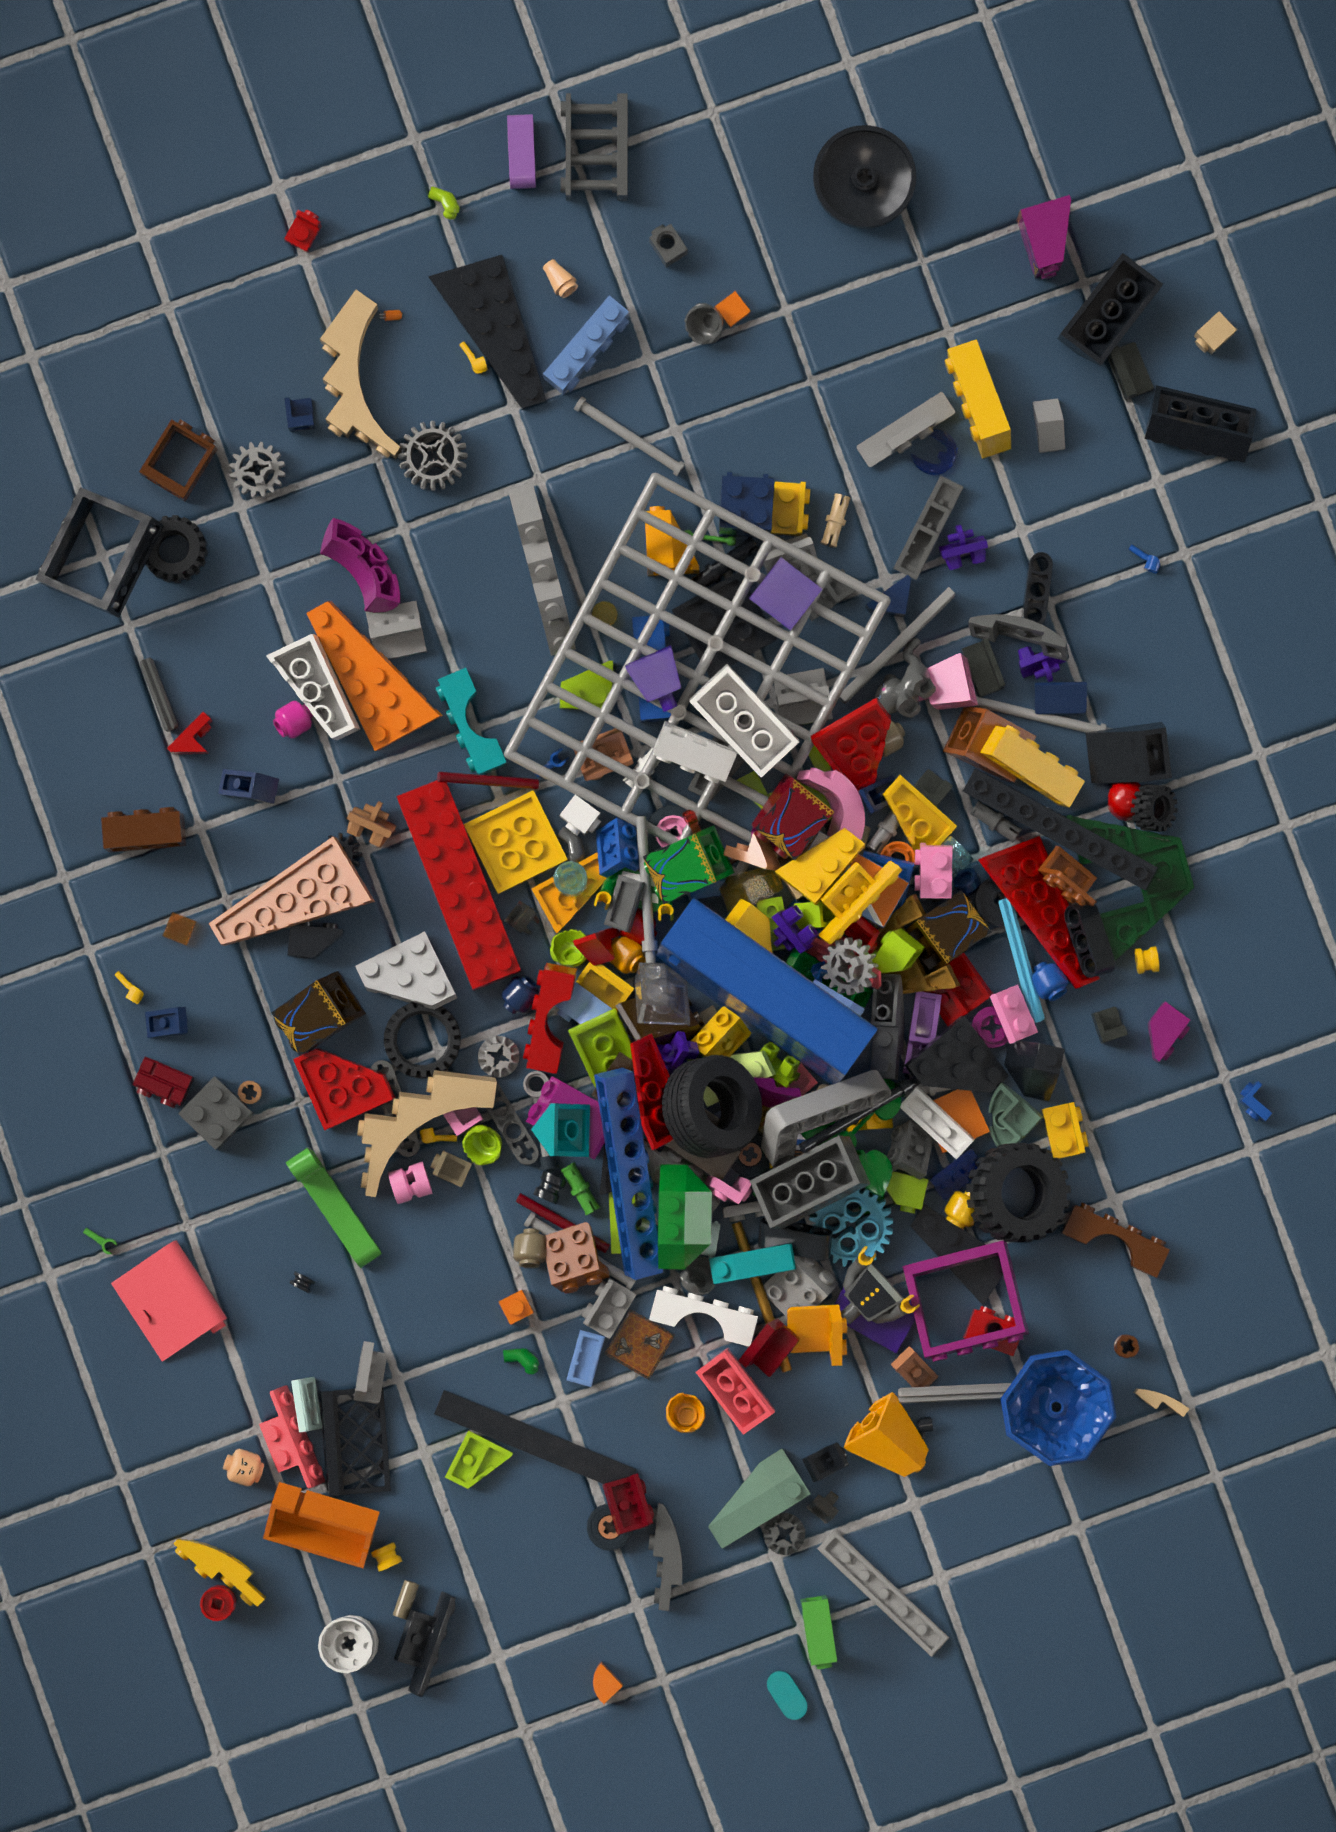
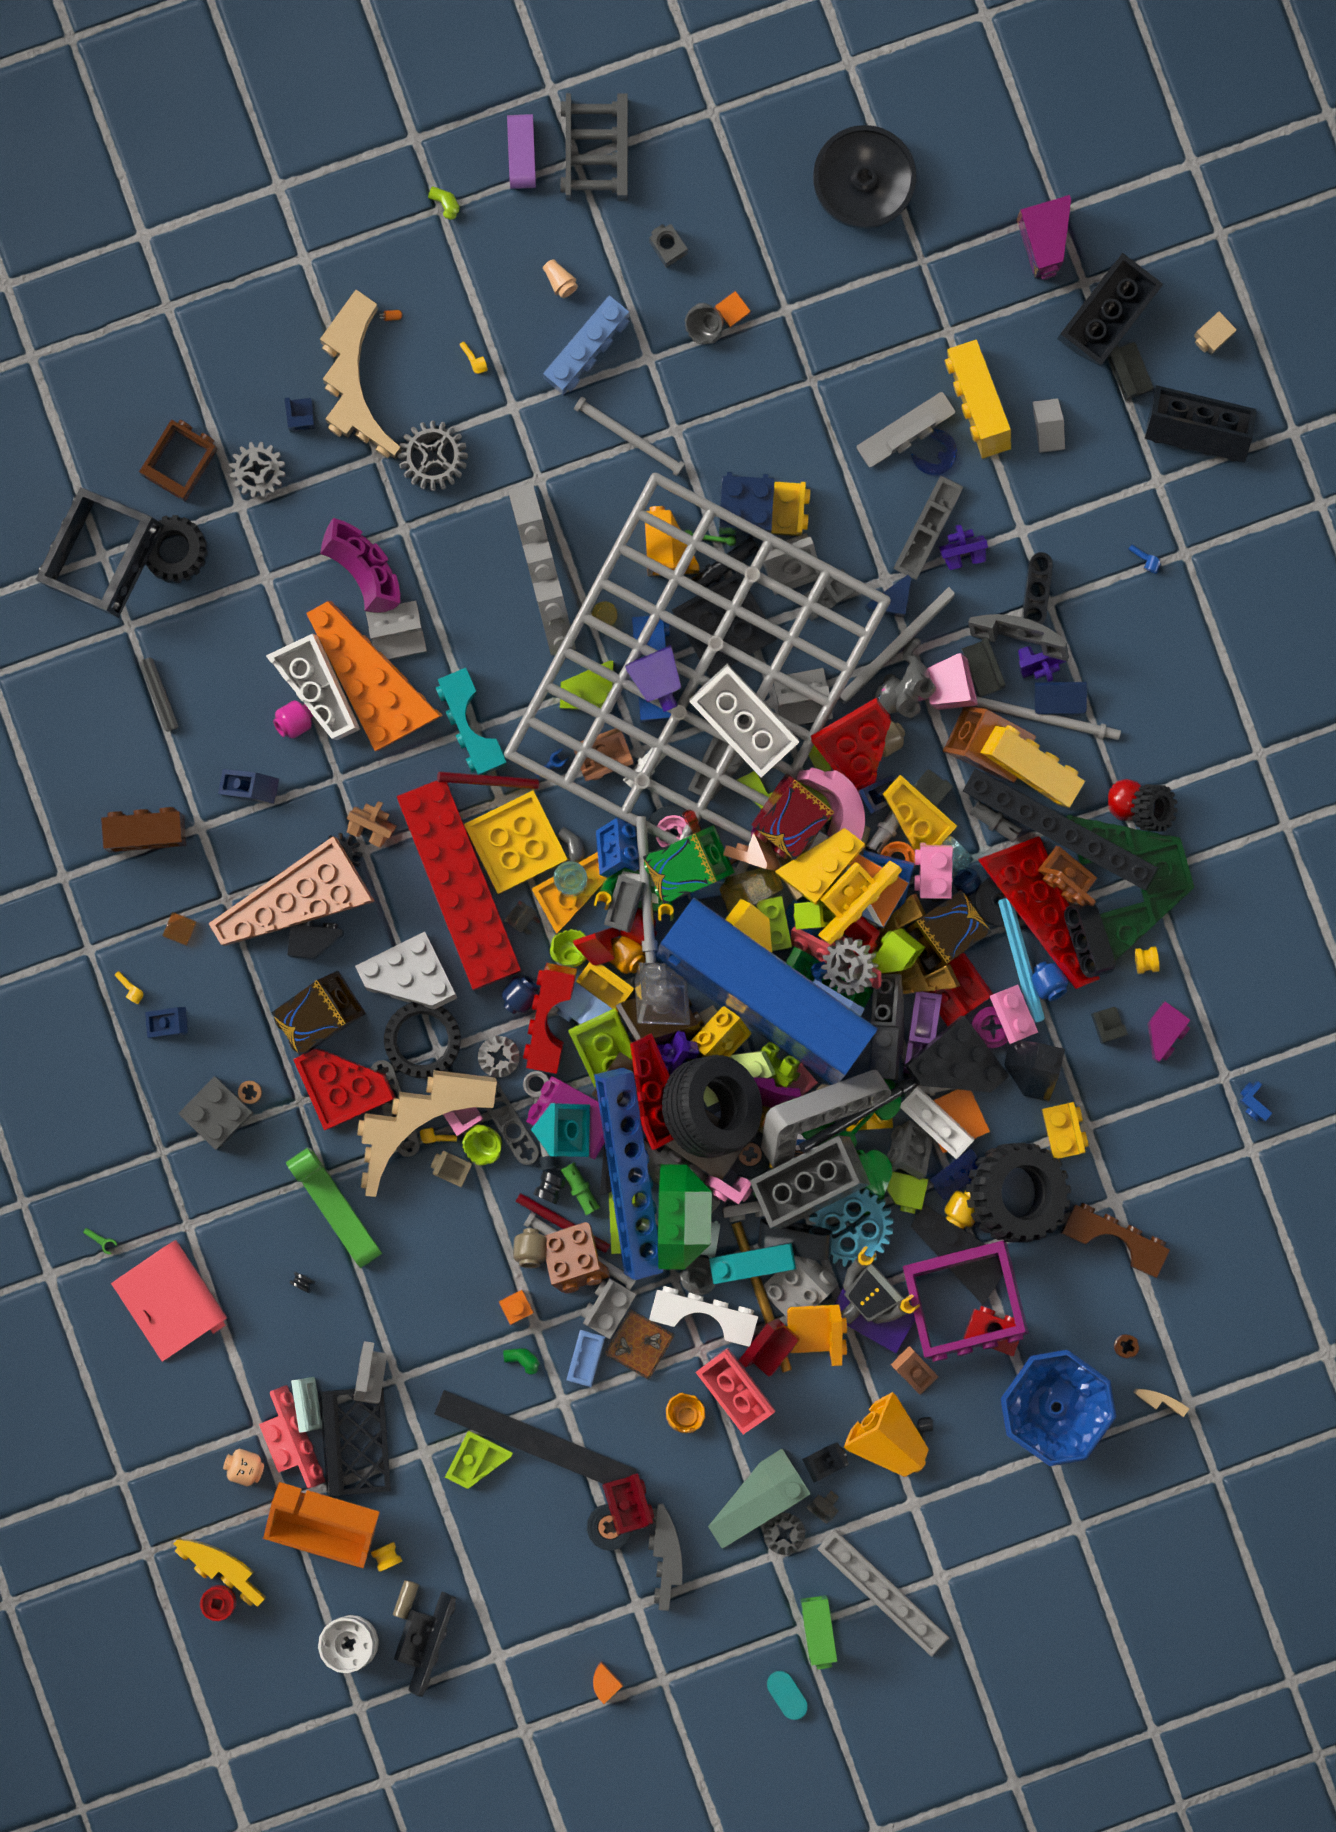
dark red brick [133,1056,195,1108] -> none
red slope [167,712,212,754] -> none
red bracket [284,210,322,253] -> none
bright pink wheel [388,1161,433,1204] -> none
black wing [428,255,547,410] -> none
white brick [560,795,601,836] -> none
white wedge [653,721,737,784] -> none
dark purple tile [749,557,822,631] -> none
dark purple hips [771,905,819,954] -> none
tan pin [821,493,851,548] -> none
light grey axle [898,1383,1011,1403] -> none
sand green brick [988,1083,1044,1147] -> none
black slope [1085,722,1172,783] -> none

